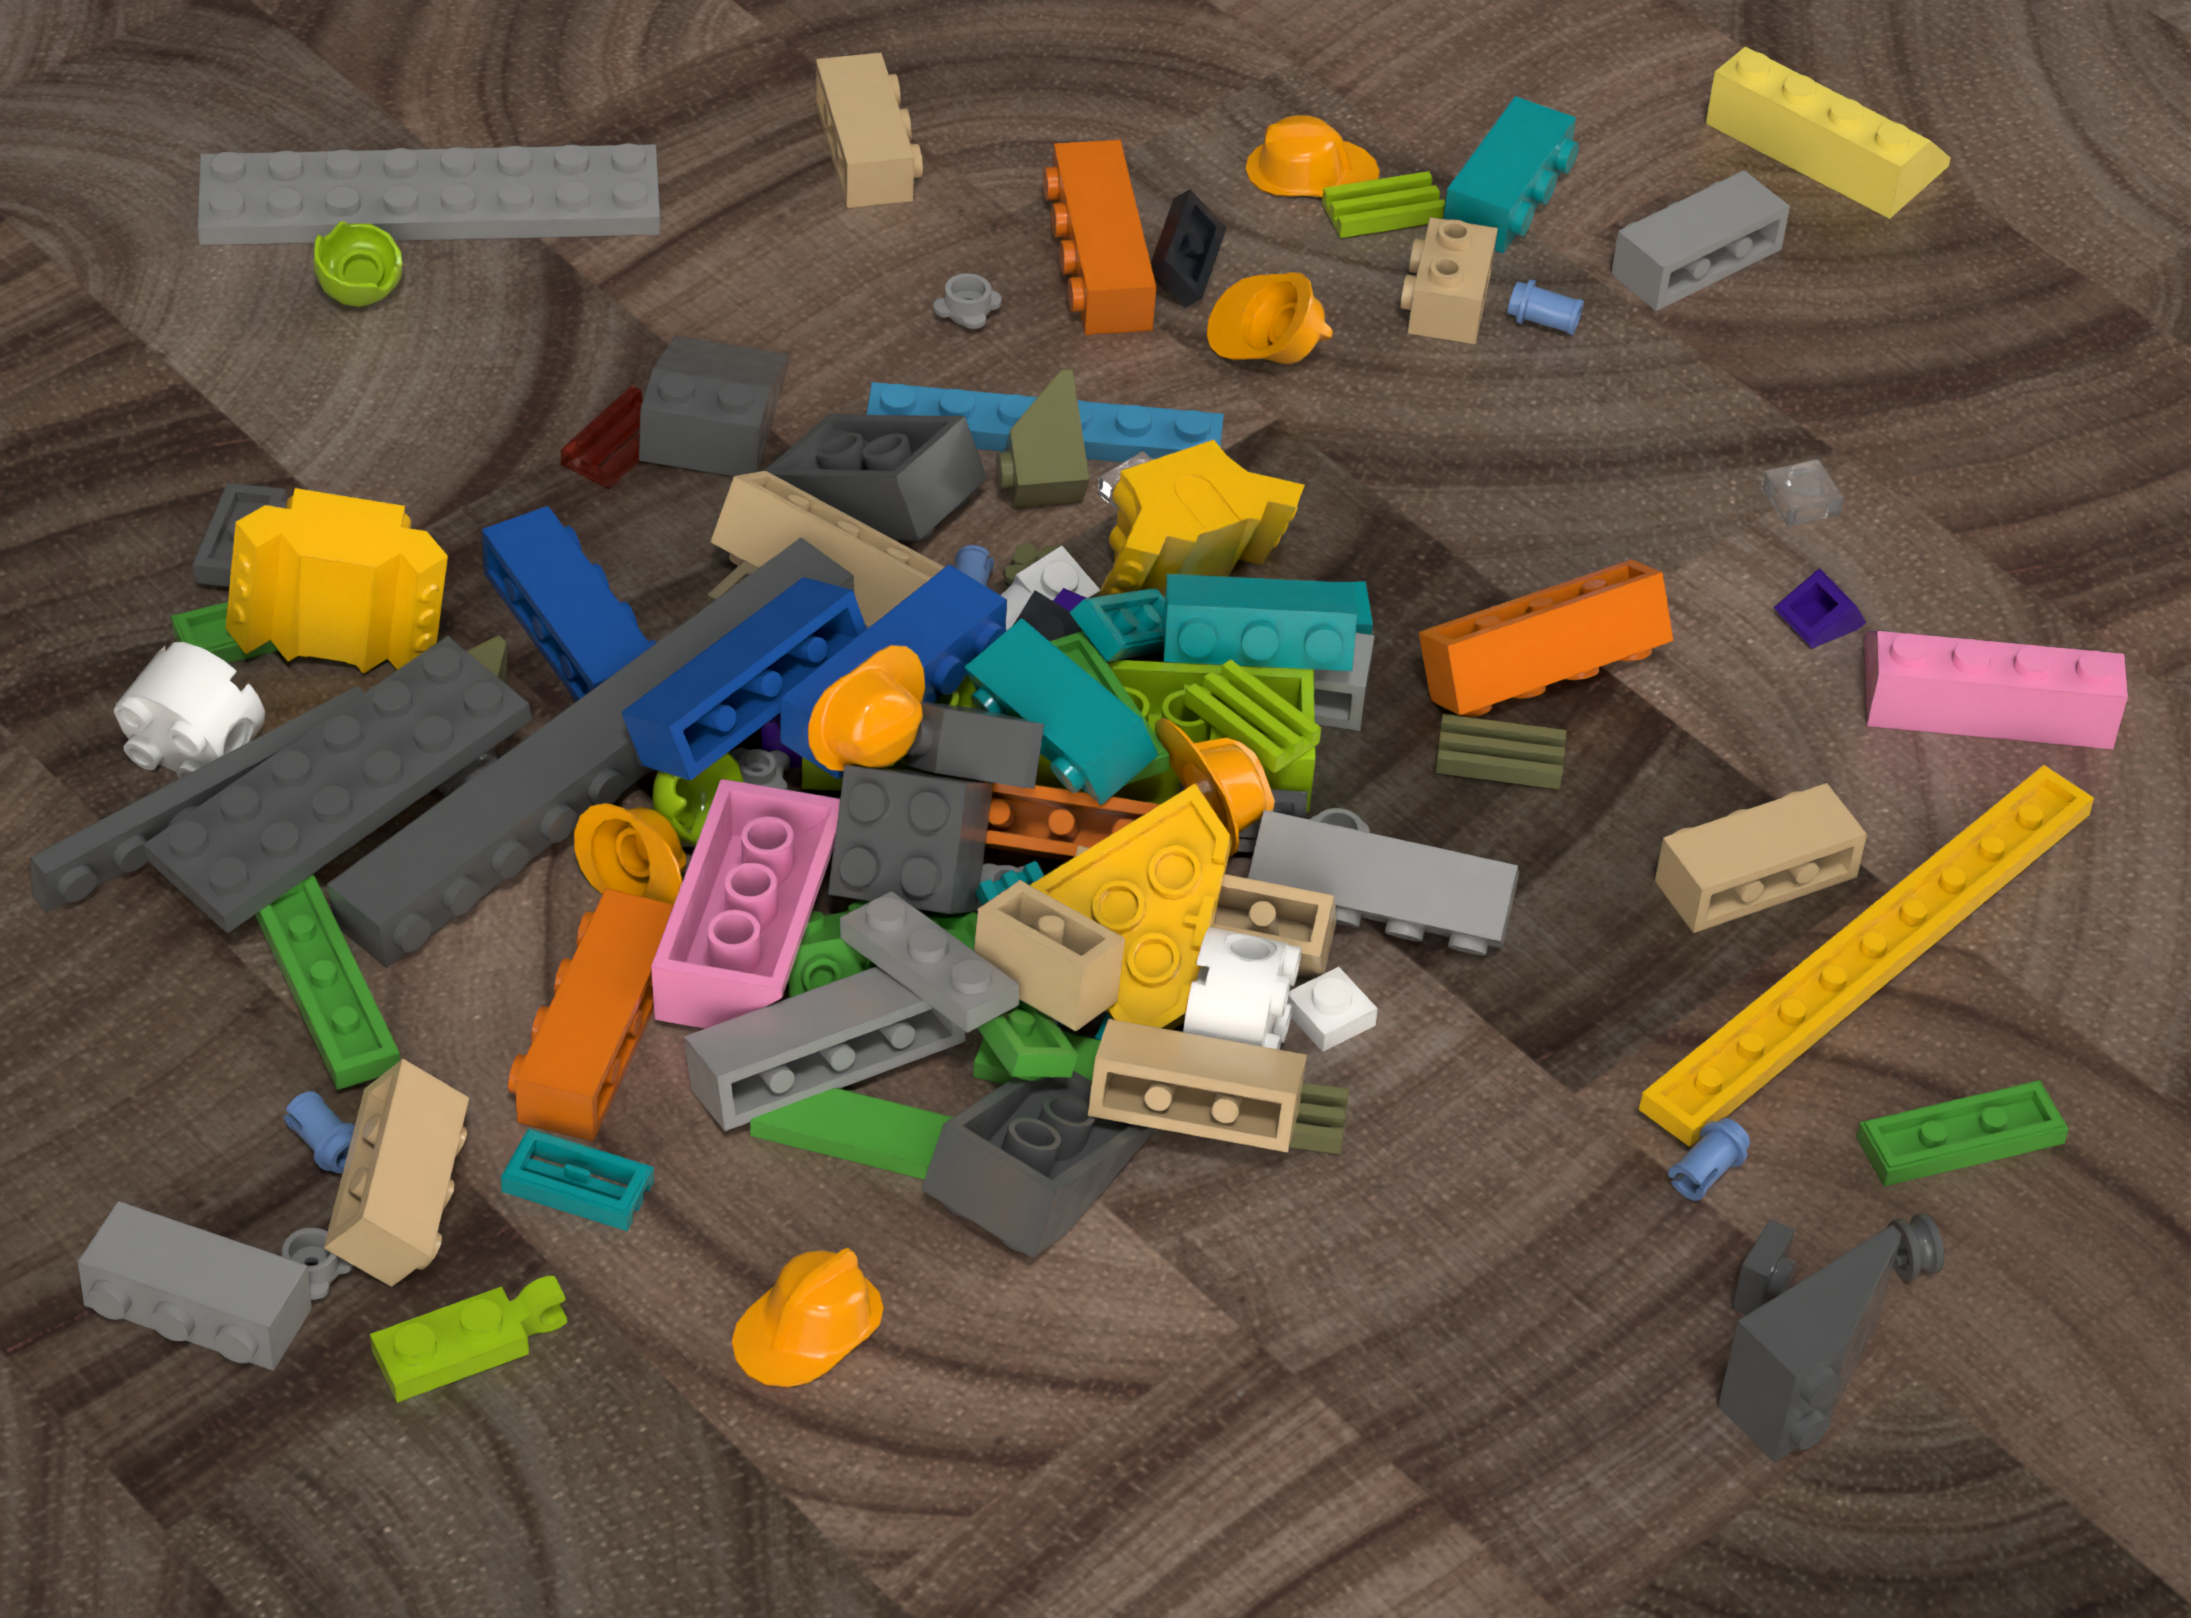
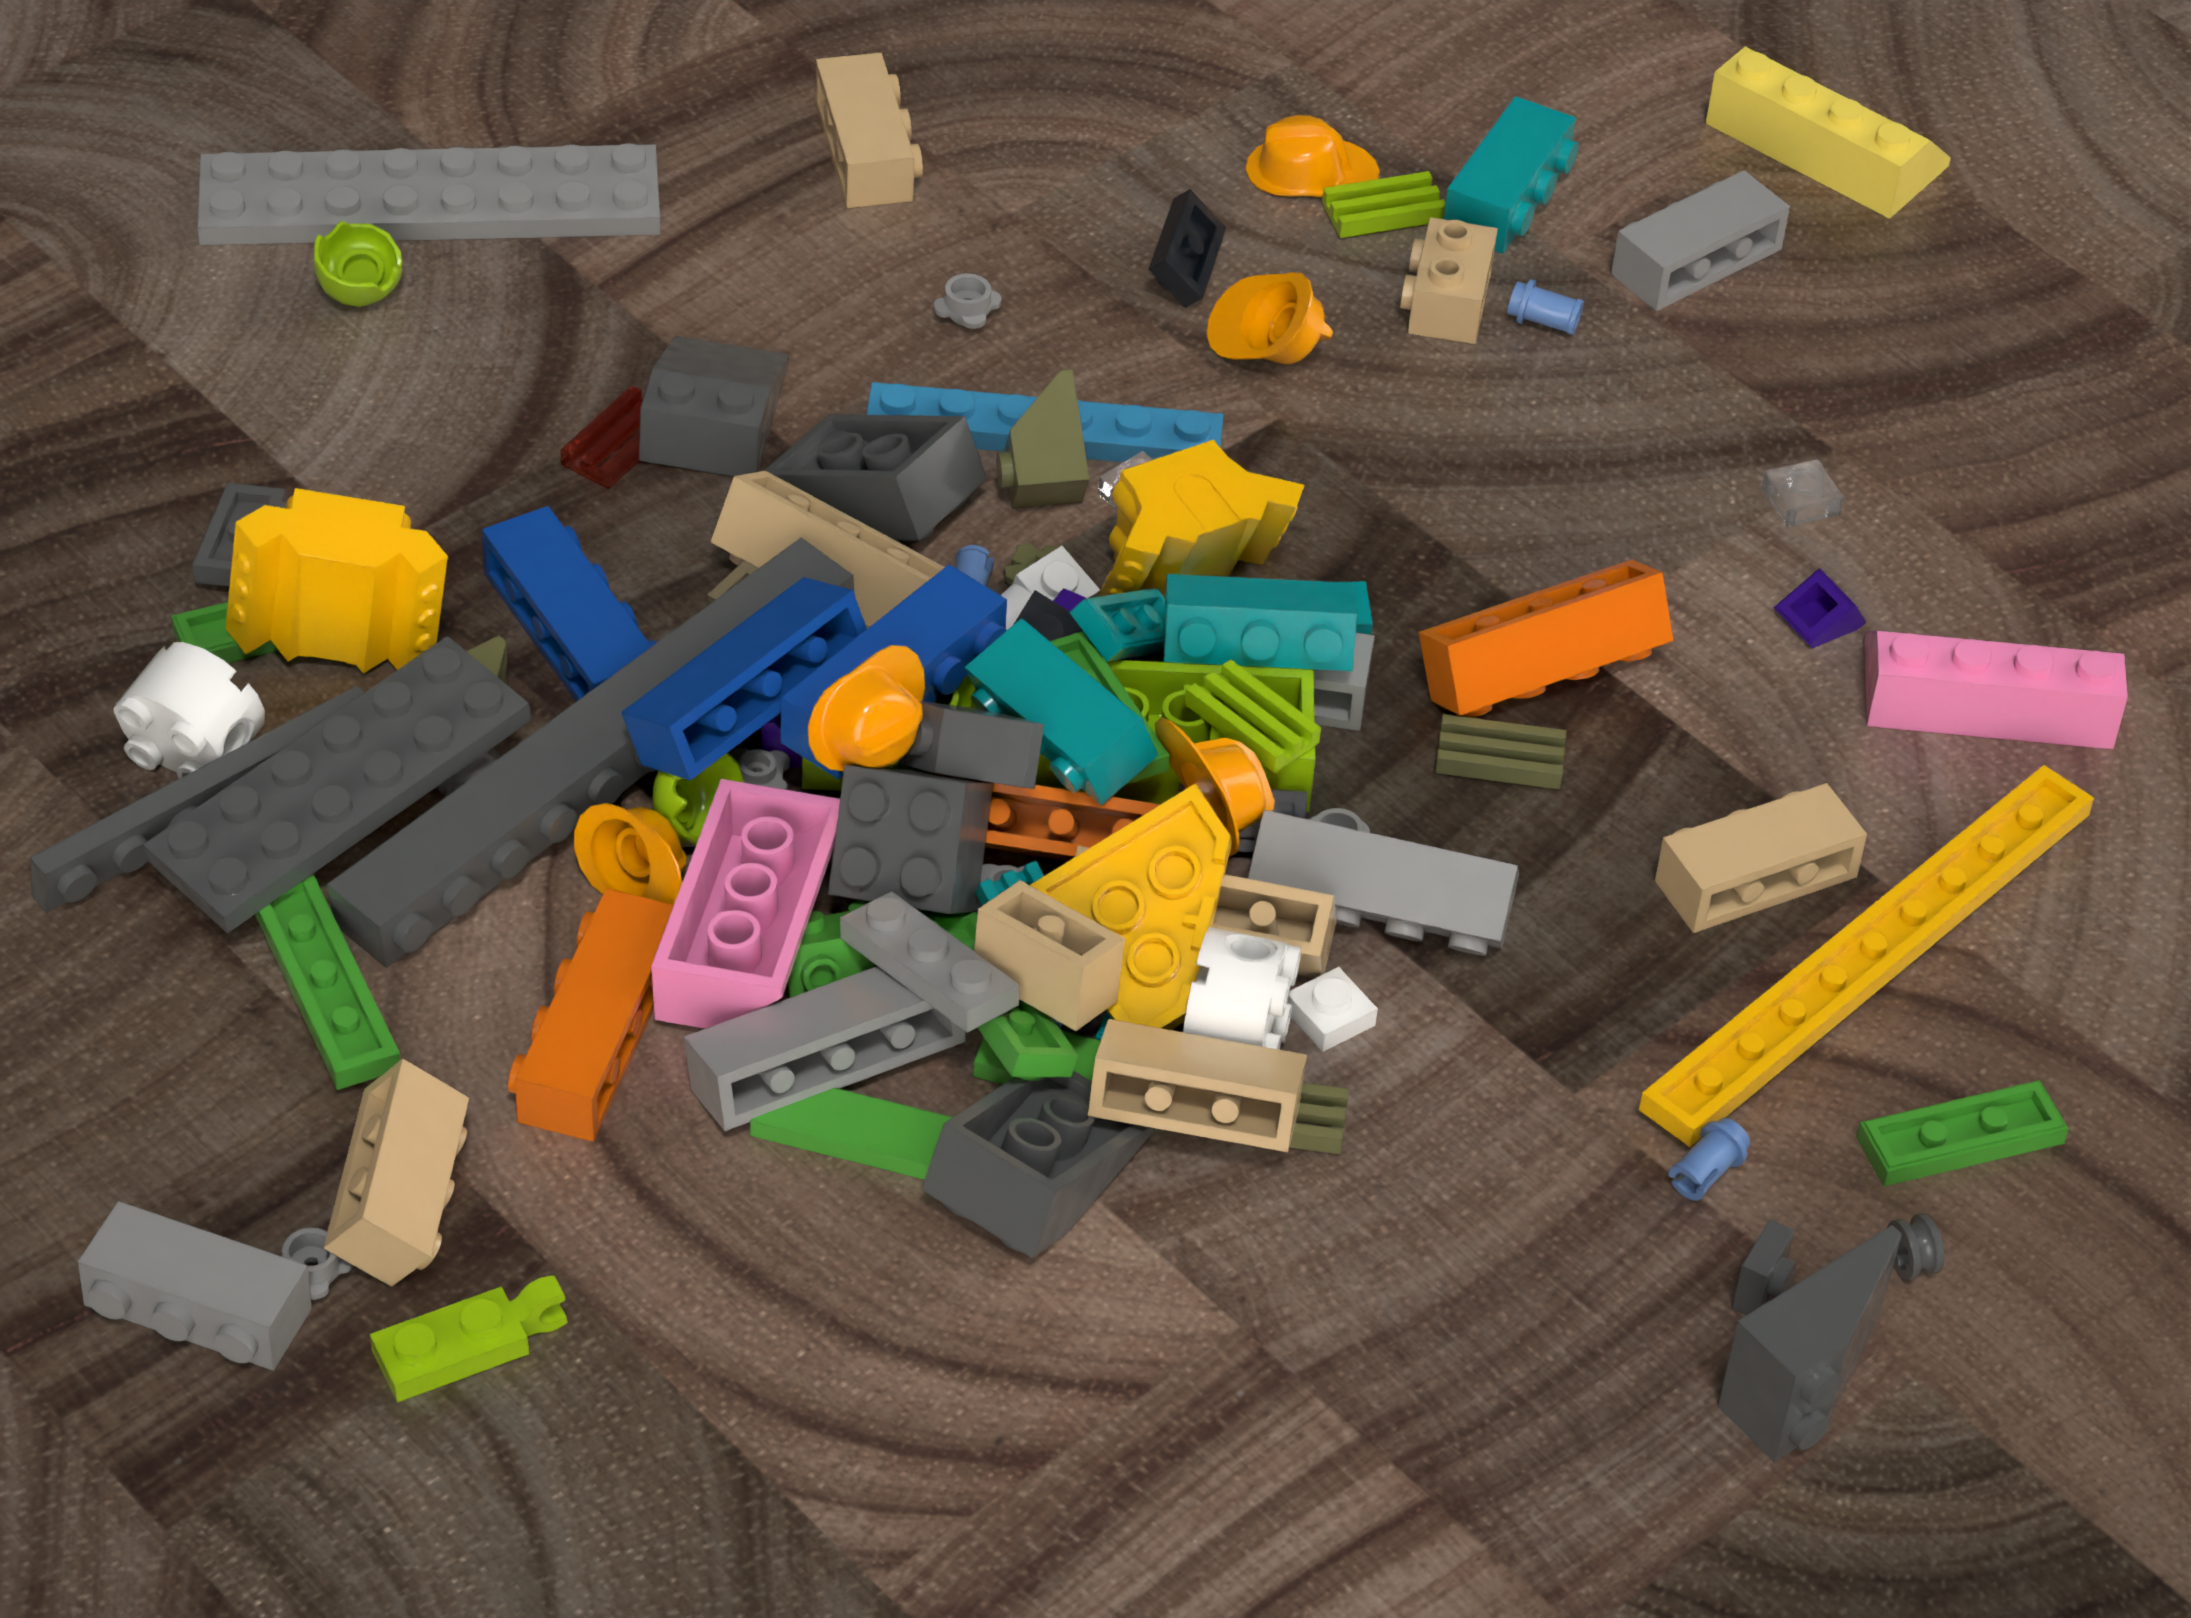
medium blue pin [284,1091,355,1173] -> none
teal tile [500,1128,654,1232] -> none
light orange piece [732,1248,884,1388] -> none
orange brick [1043,140,1156,335] -> none

